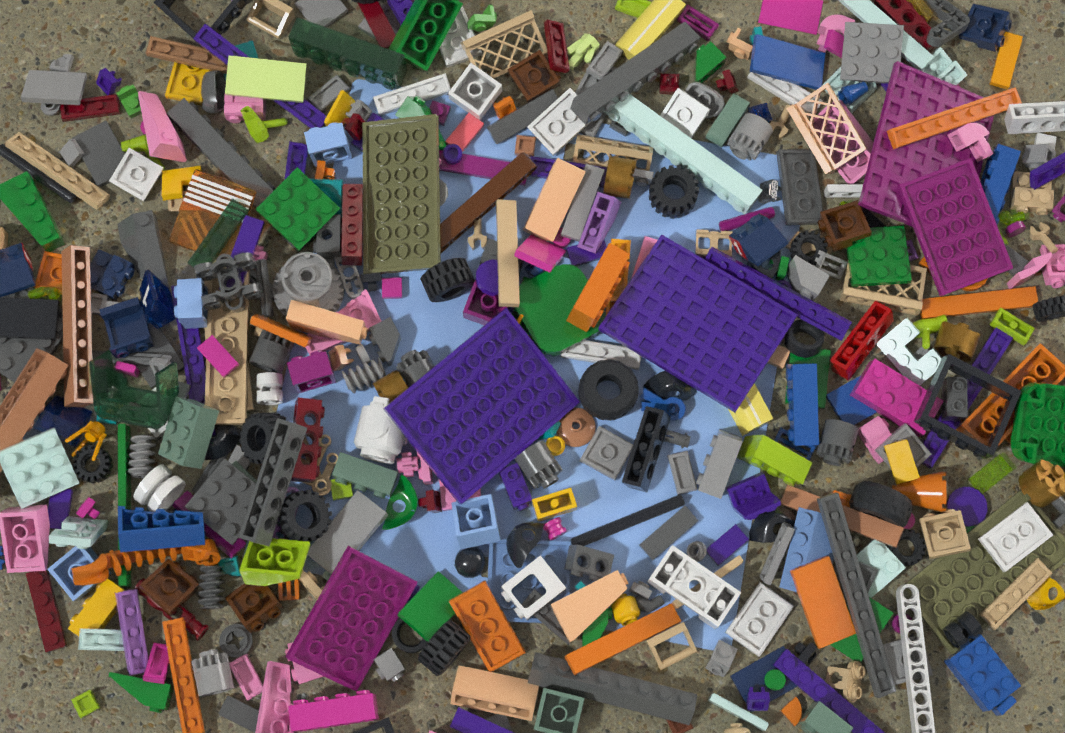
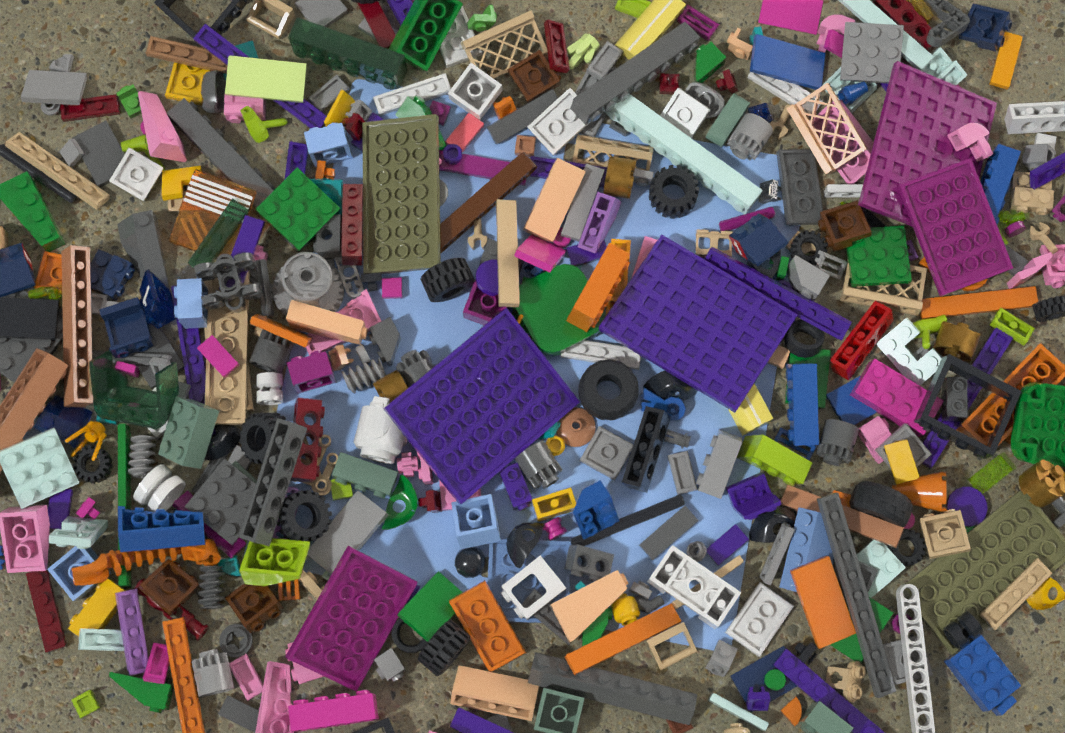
dark purple tile [96,68,122,95] -> none
orange tile [886,87,1022,150] -> none
white plate [978,502,1053,572] -> none
none -> blue slope [573,480,619,539]

